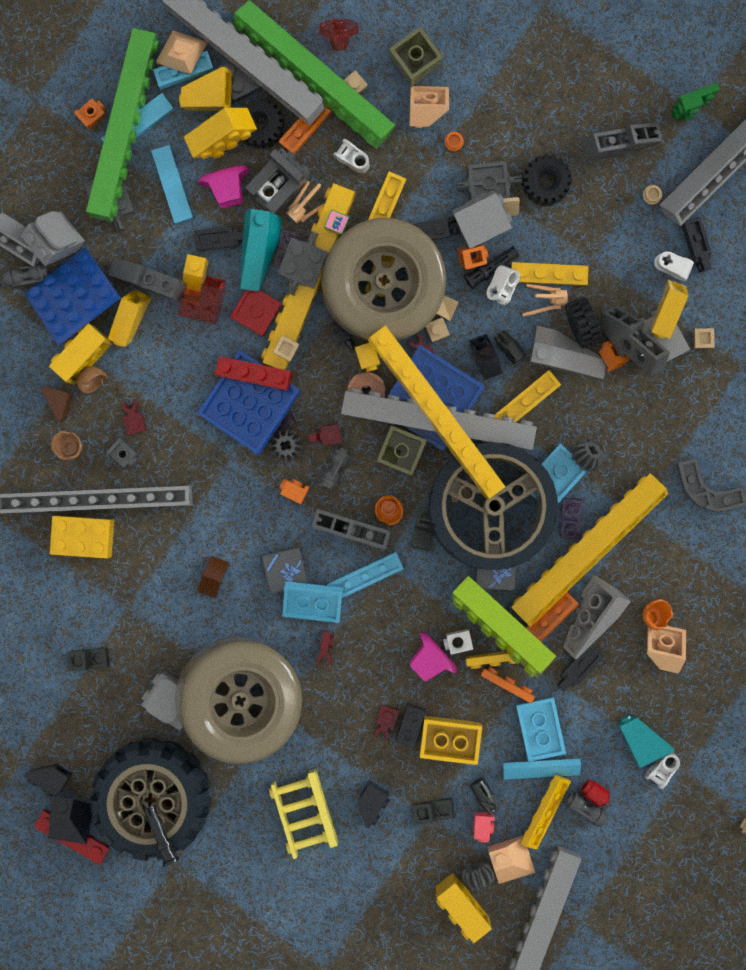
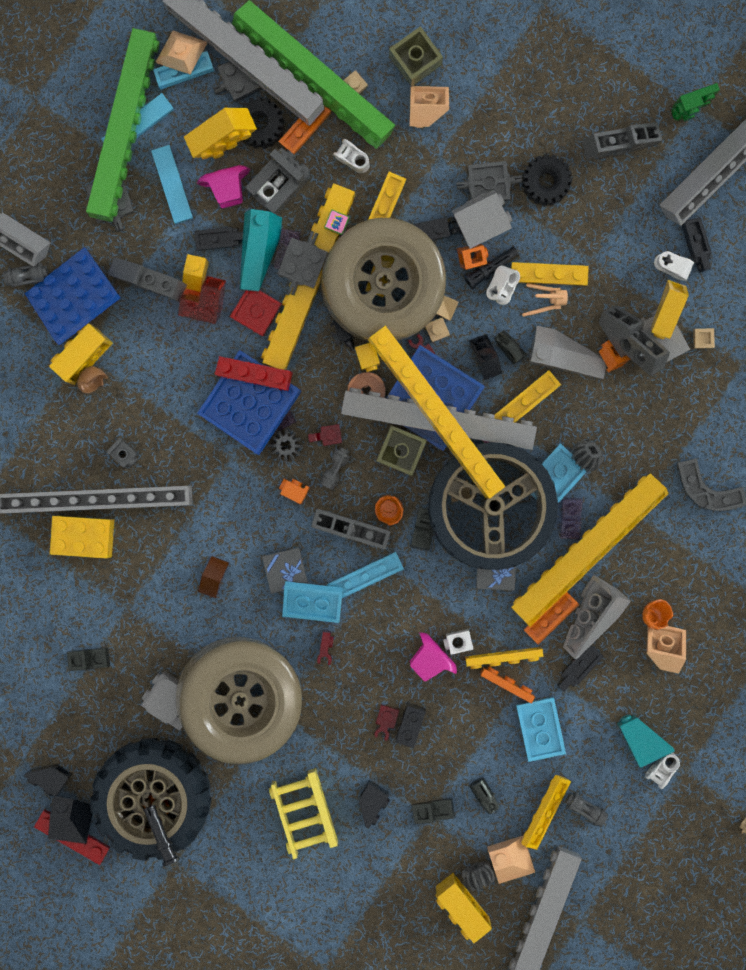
light grey brick [21,211,85,266] -> none
reddish brown slope [40,386,73,422] -> none
medium nougat hair [51,431,83,461] -> none
orange brick [74,99,108,131] -> none
yellow slope [108,289,152,347] -> none
dark red plate [122,400,147,436] -> none
yellow slope [179,67,233,111] -> none
tan plate [273,335,299,362] -> none
light nougat plant [287,181,325,223] -> none
clear red plant [319,19,358,50] -> none
yellow brick [419,716,482,765] -> none
orange plate [444,132,464,152] -> none
lime brick [452,576,556,678] -> none
coral brick [473,812,495,843] -> none
tan slope [502,197,520,216] -> none
medium azure tile [503,759,581,780] -> none
black tyre [565,297,602,349] -> none
red brick [581,779,611,807] -> none
tan plate [643,185,662,205] -> none

